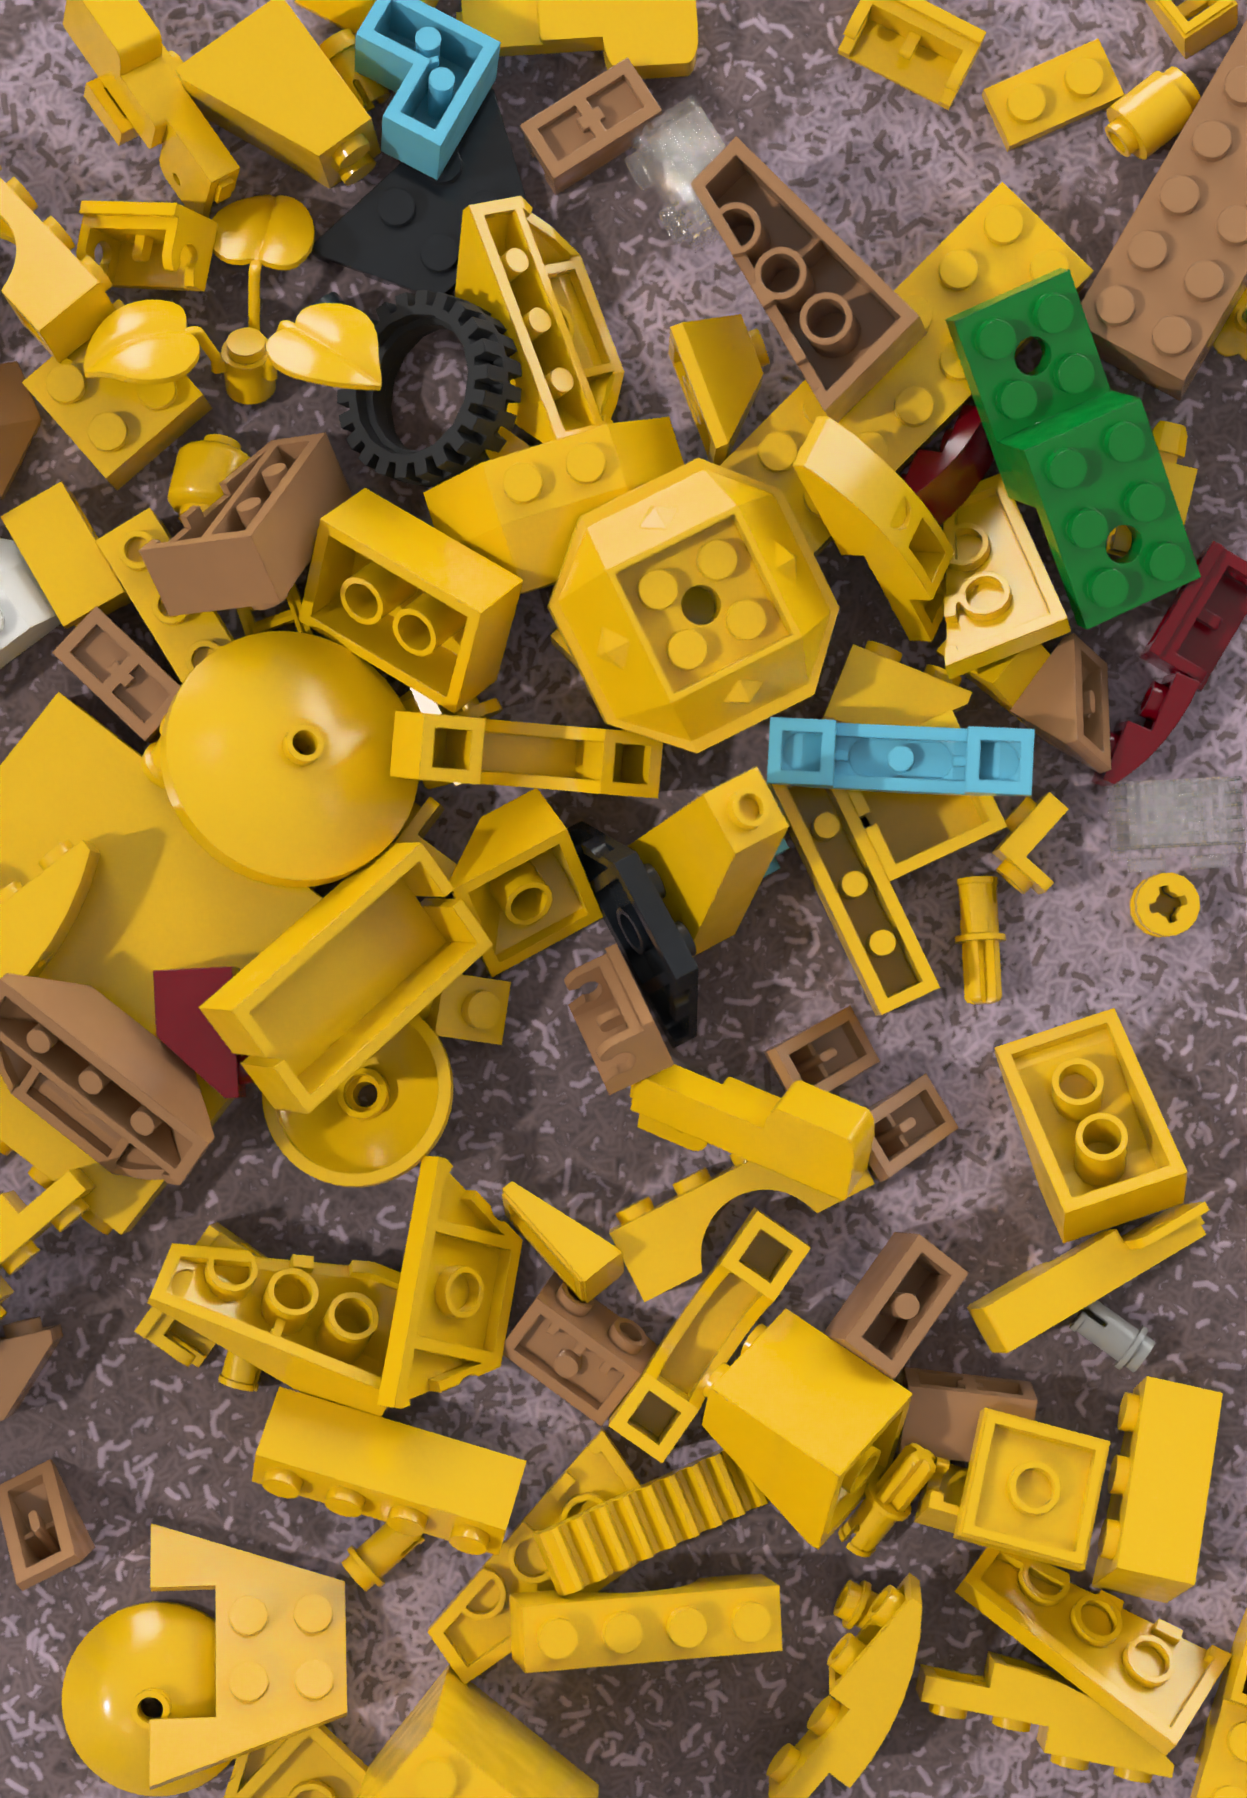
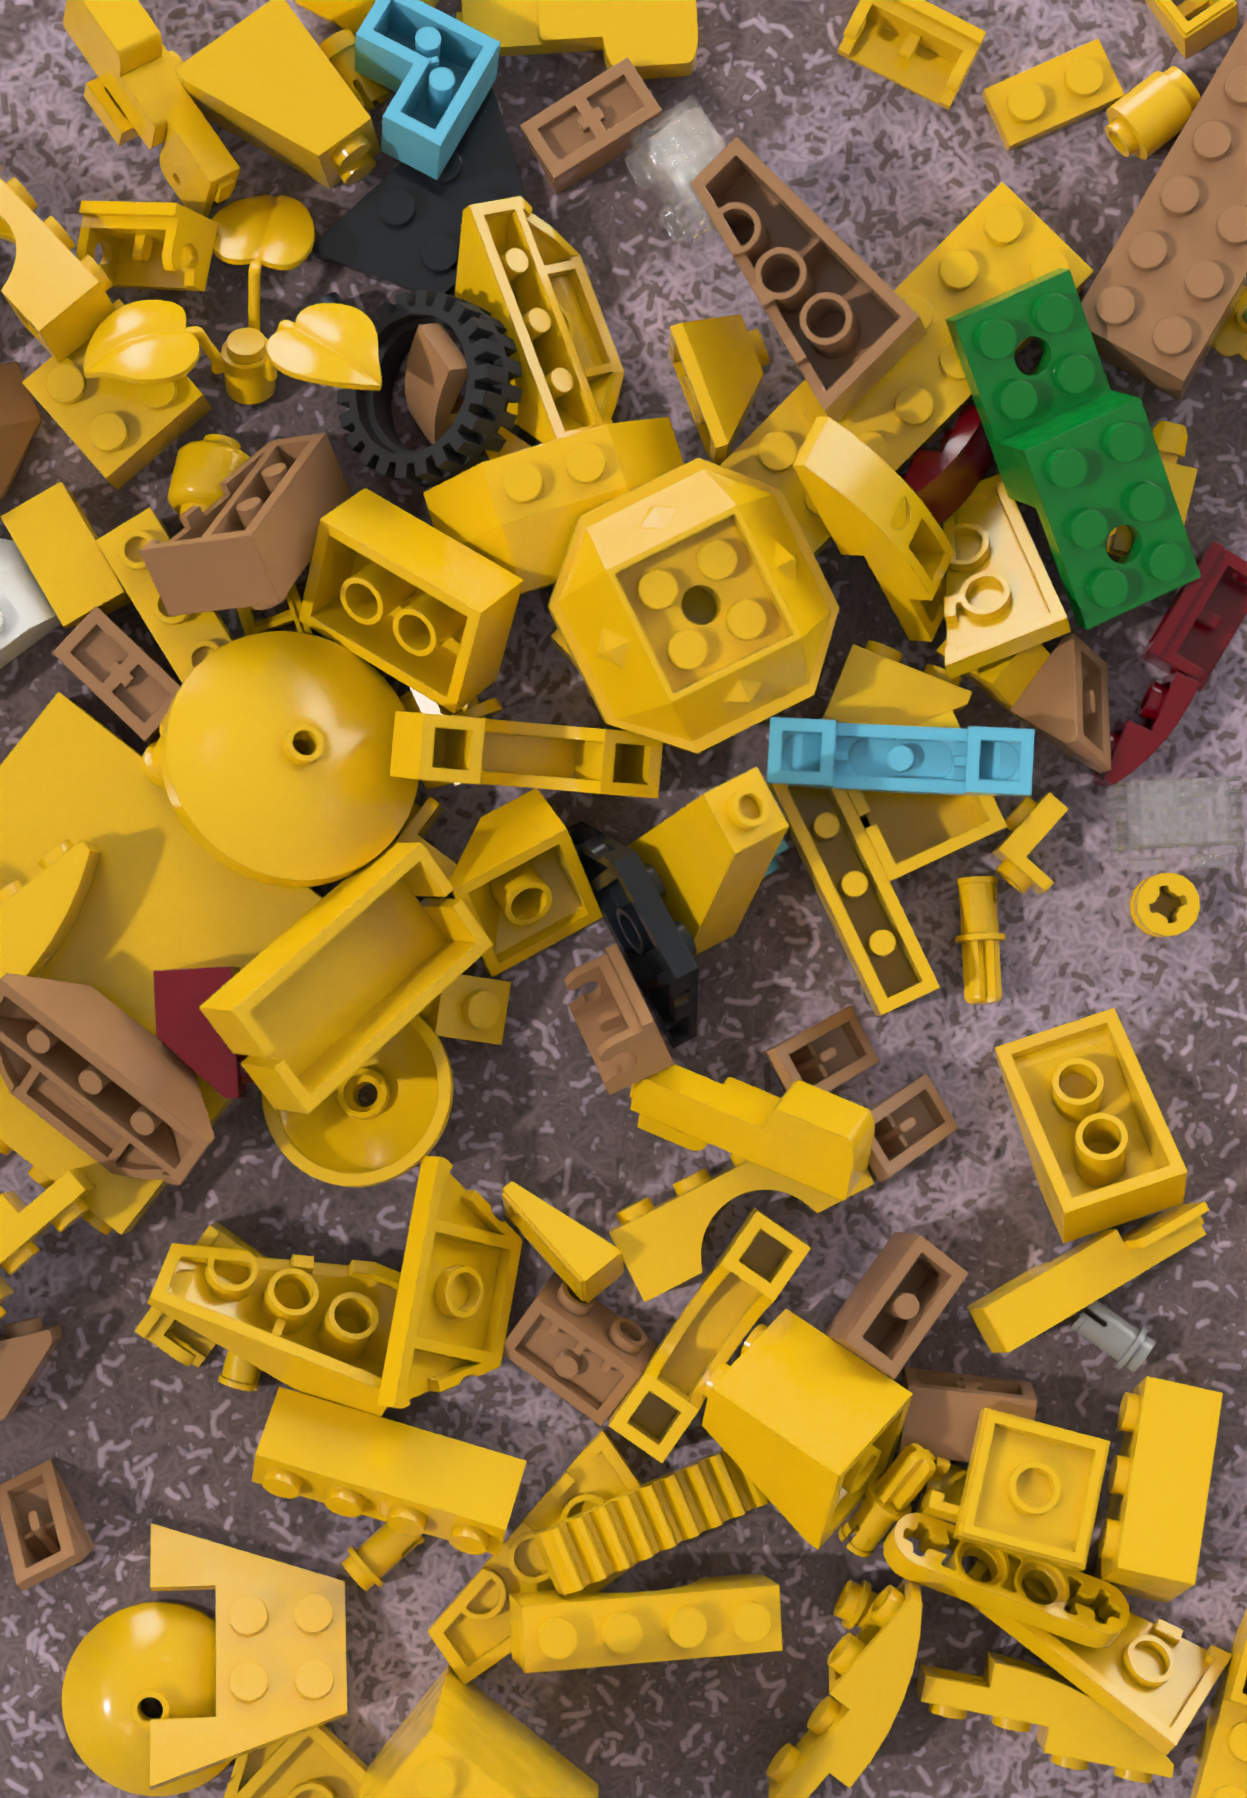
none -> medium nougat slope [405,322,468,445]
none -> yellow beam [883,1513,1130,1648]

